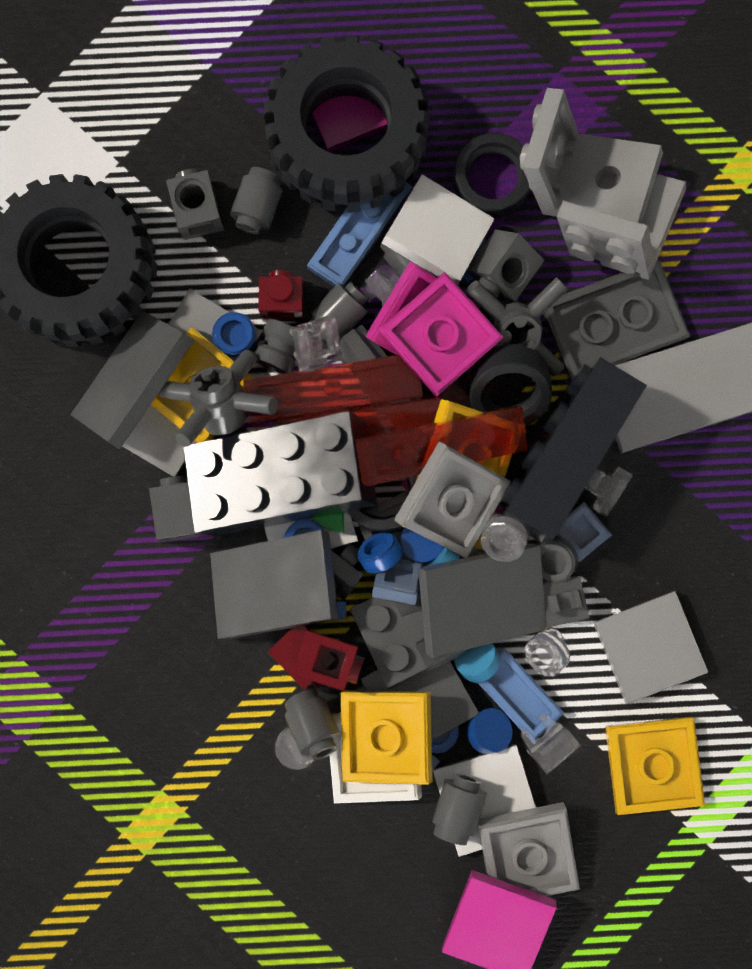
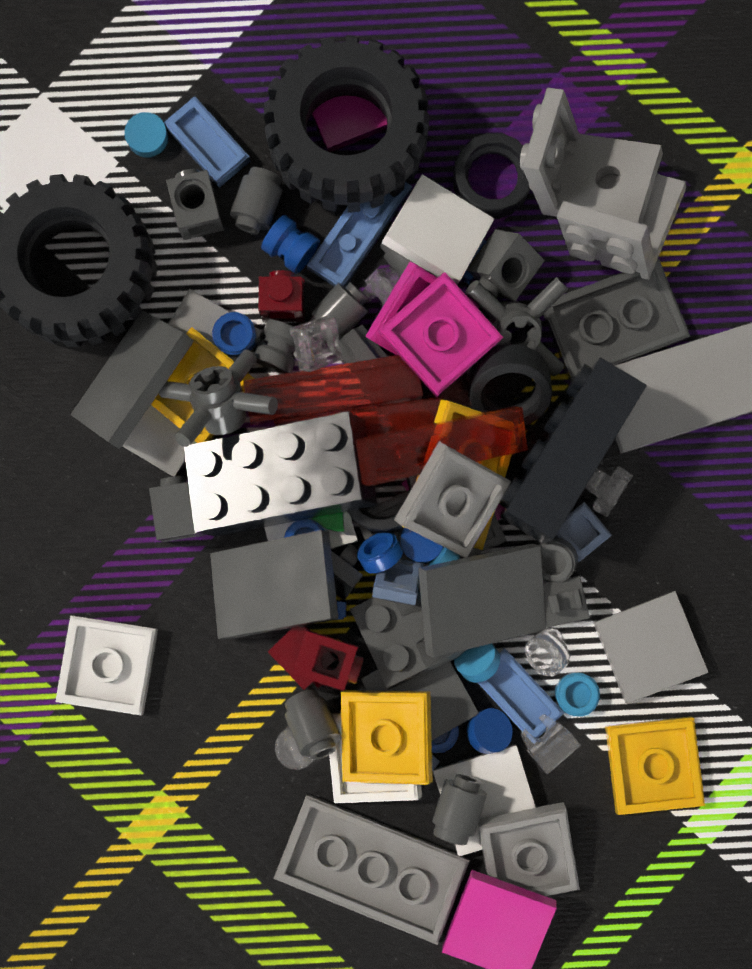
clear tile [481,514,528,562] -> none
none -> white tile [55,616,158,715]
none -> dark azure tile [124,112,168,157]
none -> medium blue tile [164,96,250,188]
none -> blue wheel [261,215,320,274]
none -> light grey tile [274,793,469,945]
none -> dark azure tile [555,672,600,717]

